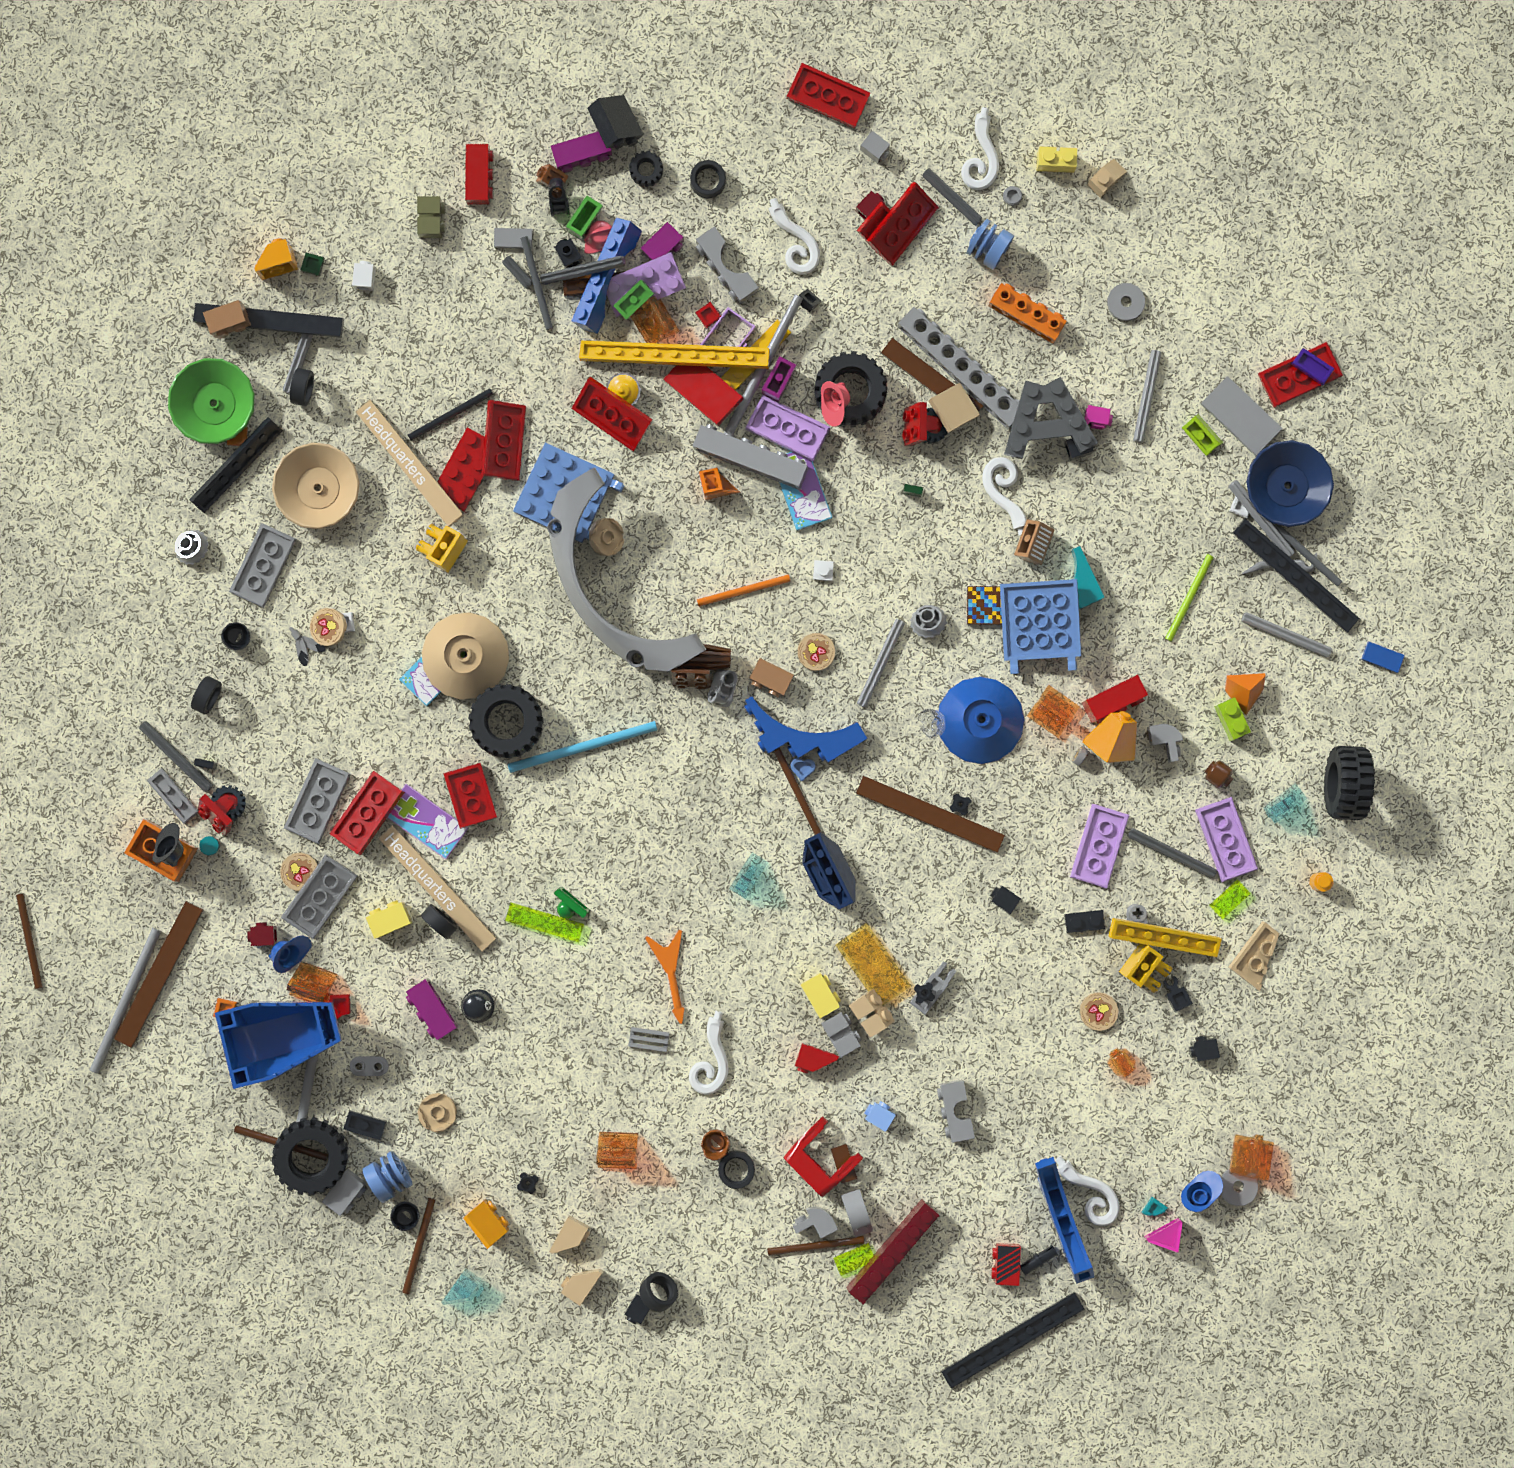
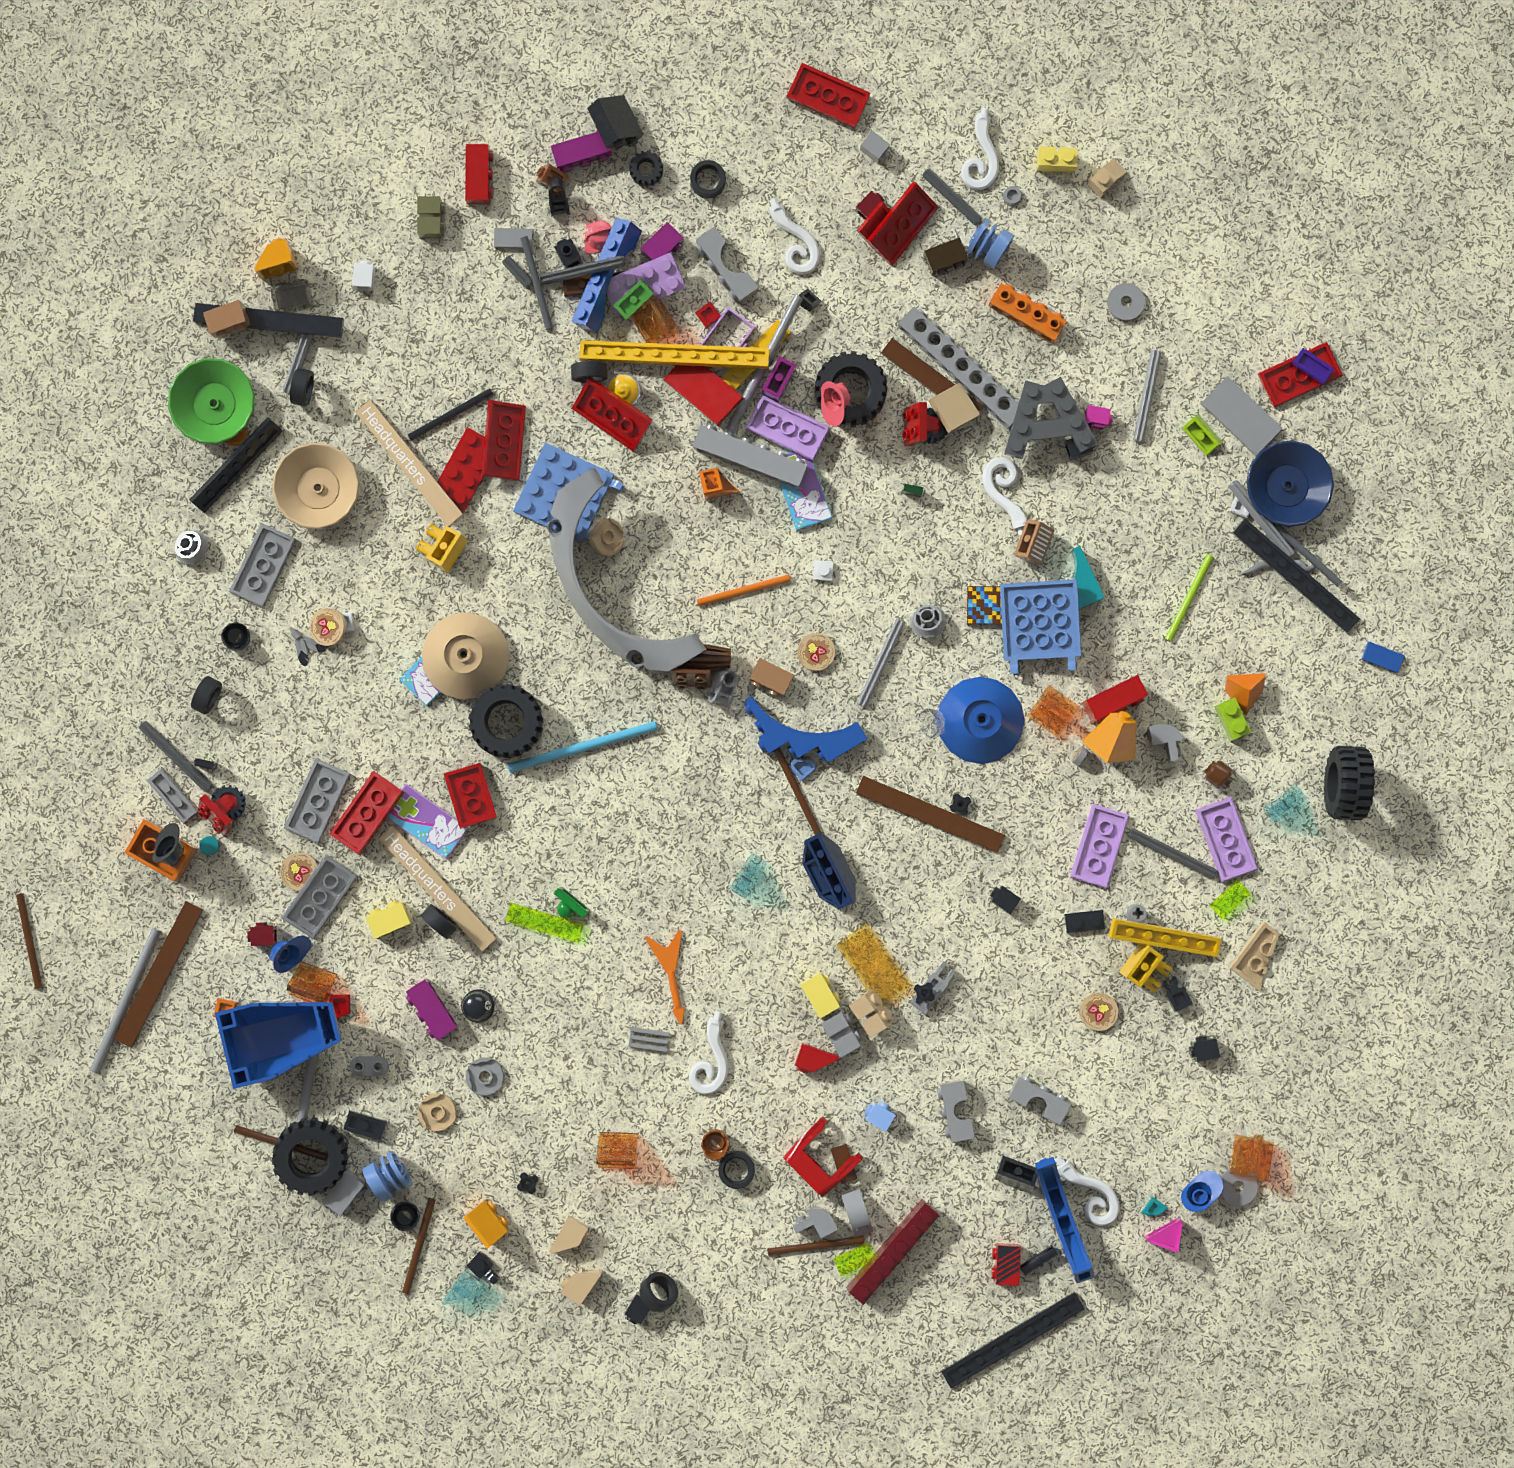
dark green tile [300,252,325,276] -> none
bright green brick [566,196,603,239] -> none
clear orange head [1107,1047,1136,1077] -> none
light grey axle [1241,612,1332,657] -> none
light orange brick [1309,872,1333,892] -> none
none -> clear smoke piece [270,279,315,312]
none -> light grey tile [466,1057,504,1096]
none -> black plate [466,1251,500,1285]
none -> black tyre [571,361,608,383]
none -> dark brown brick [923,237,968,277]
none -> black brick [994,1156,1038,1193]
none -> light grey arch [1007,1075,1071,1125]

